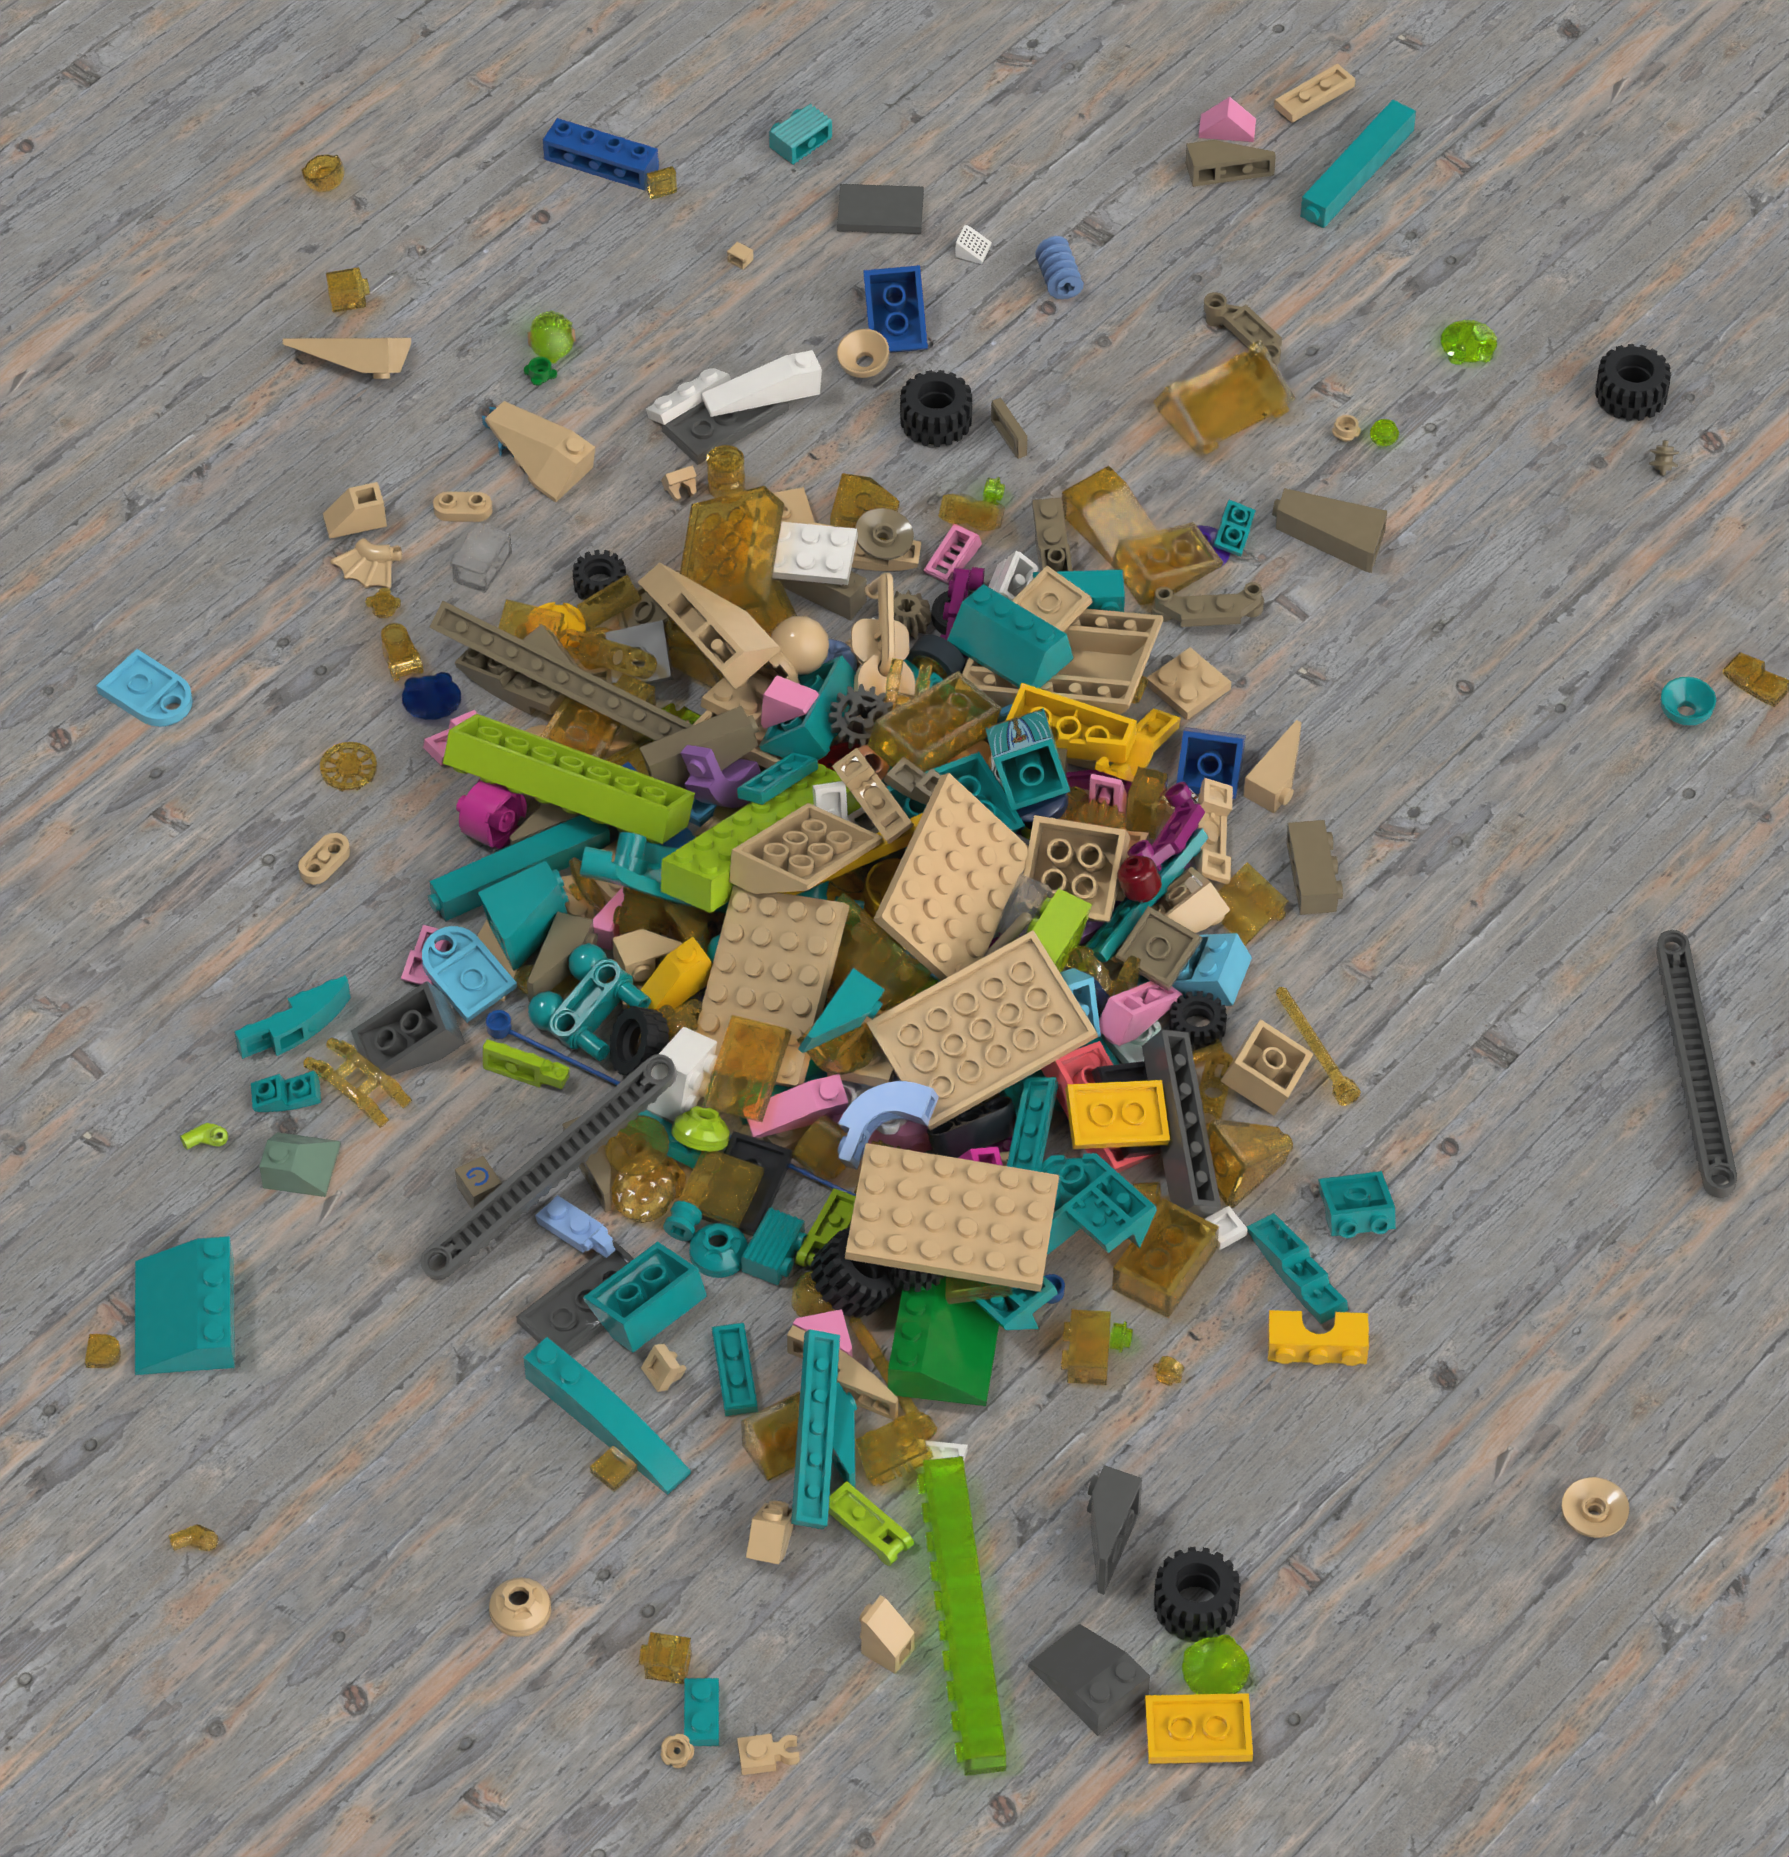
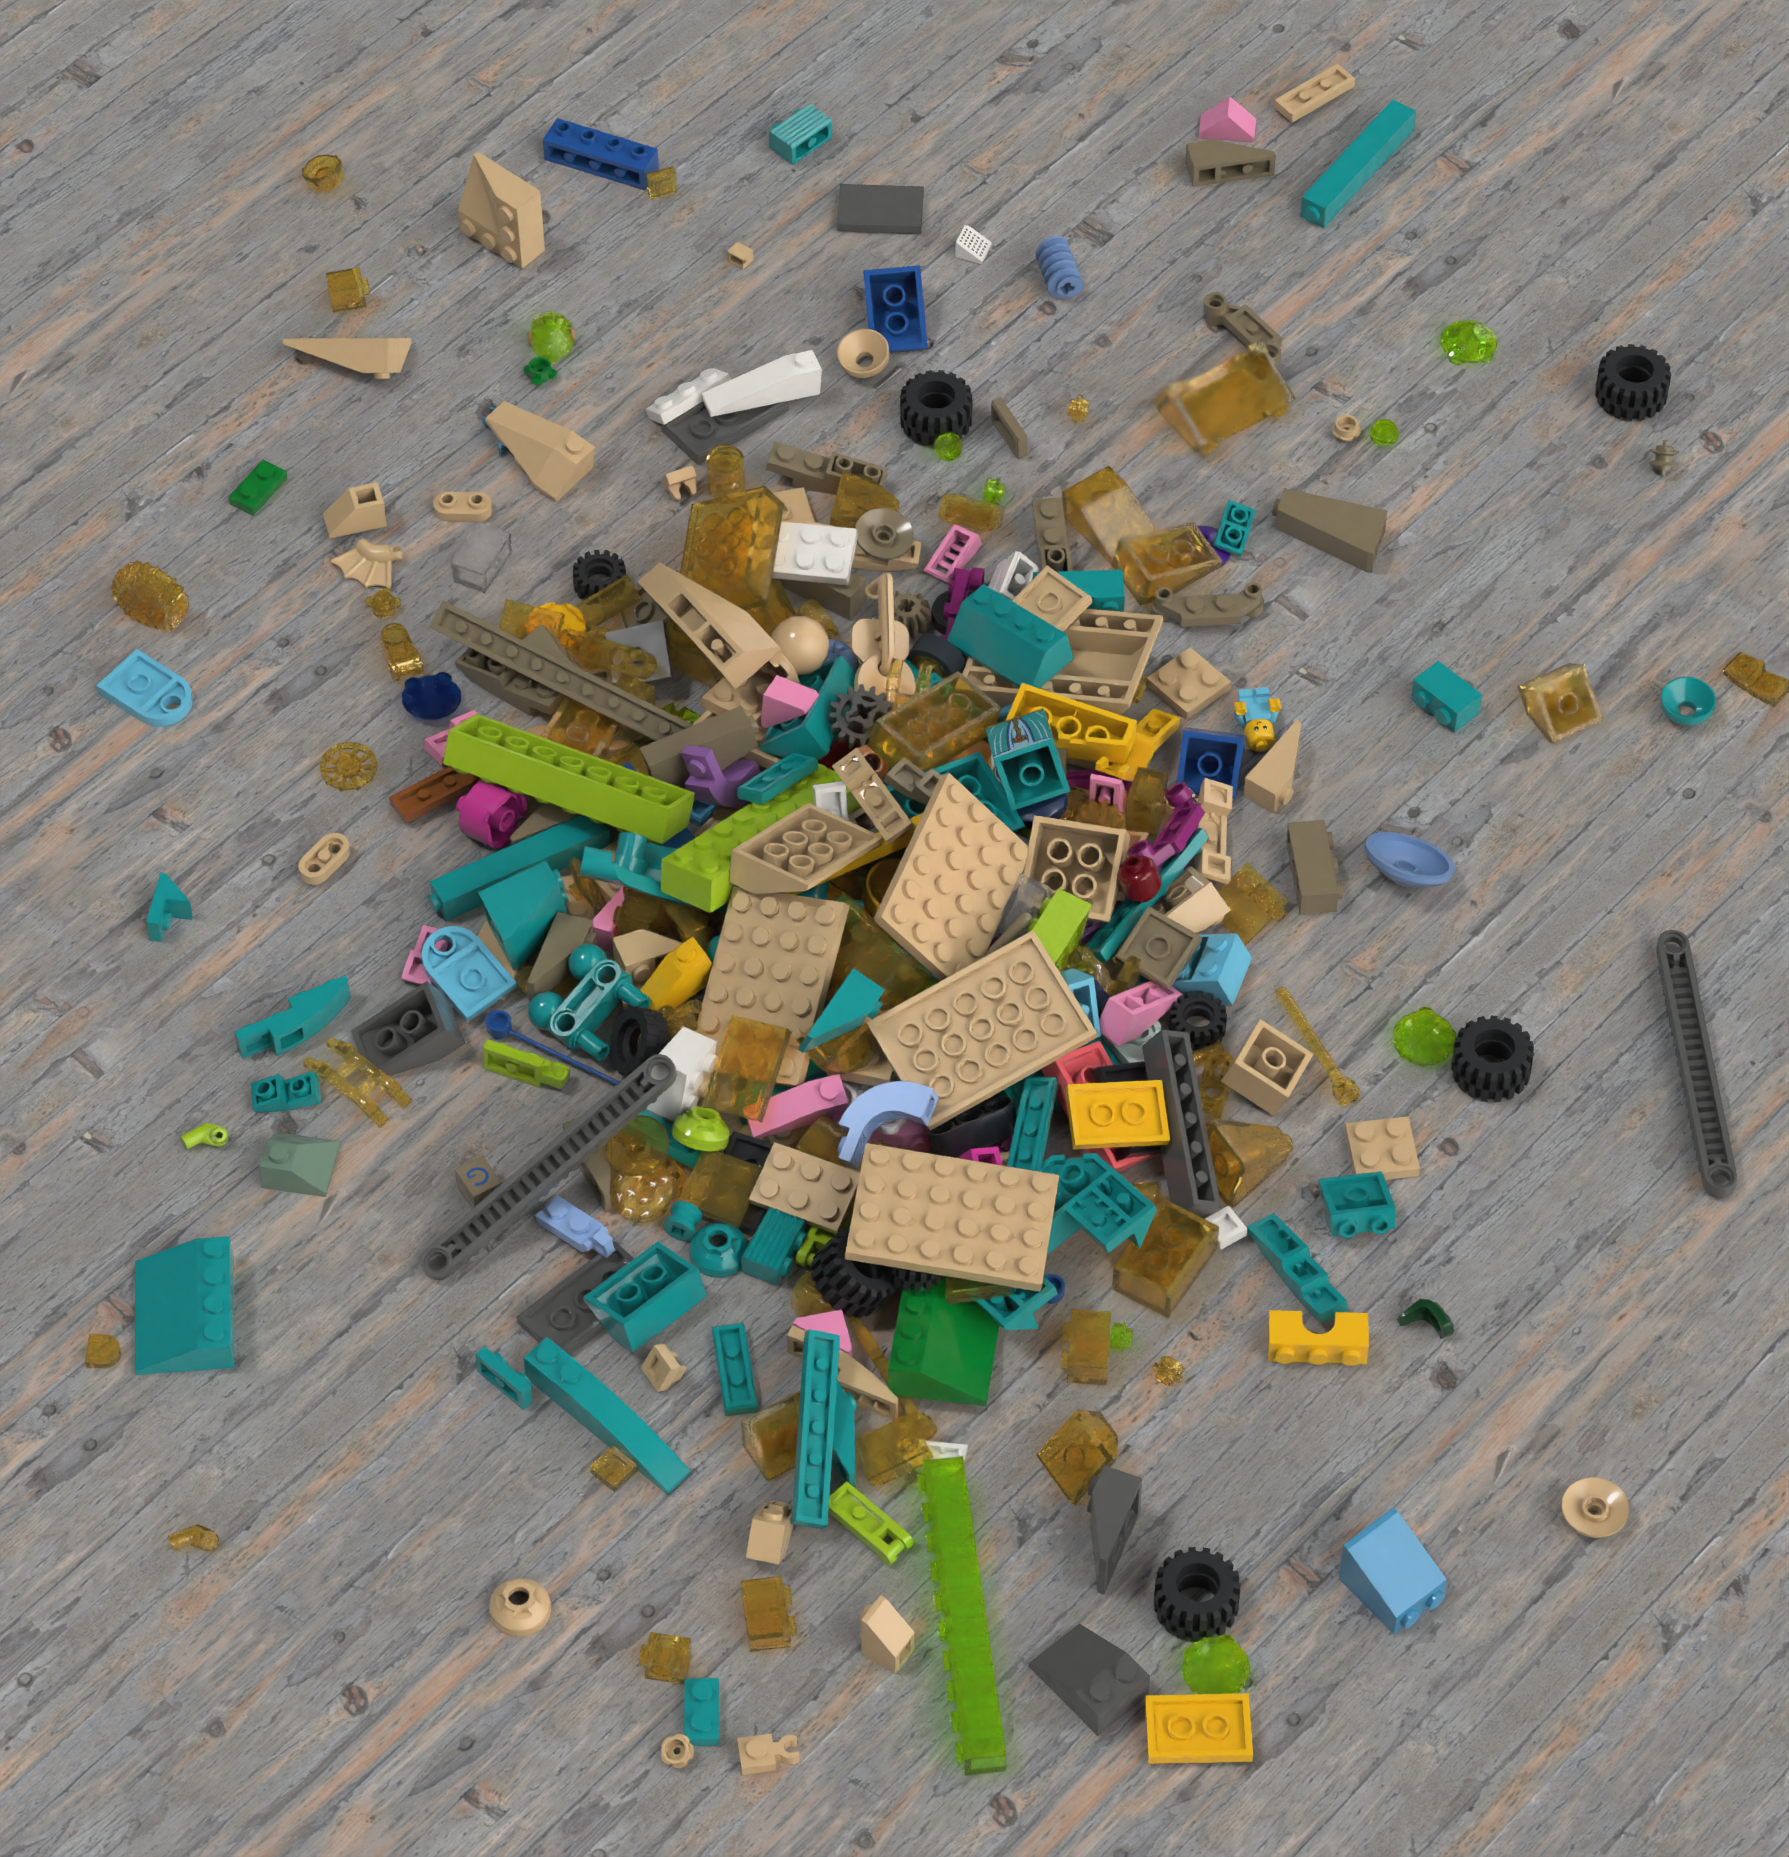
none -> clear yellow gear [110,560,190,631]
none -> teal slope [146,873,193,942]
none -> green plate [228,460,288,516]
none -> dark orange plate [389,766,480,824]
none -> tan slope [458,151,545,269]
none -> teal plate [475,1346,533,1410]
none -> clear yellow brick [741,1576,797,1652]
none -> tan plate [749,1142,860,1234]
none -> dark tan slope [765,441,888,496]
none -> clear yellow hair [797,598,839,639]
none -> clear neon green plate [934,432,962,461]
none -> clear yellow slope [1036,1409,1118,1505]
none -> clear yellow plate [1067,394,1090,423]
none -> piece [1233,687,1281,752]
none -> dark azure slope [1339,1507,1447,1634]
none -> tan plate [1345,1116,1420,1180]
none -> medium blue dish [1364,832,1455,888]
none -> clear neon green dish [1392,1007,1457,1066]
none -> dark green hair [1397,1298,1455,1339]
none -> teal brick [1411,660,1482,733]
none -> black tyre [1451,1015,1534,1102]
none -> clear yellow slope [1517,663,1603,743]

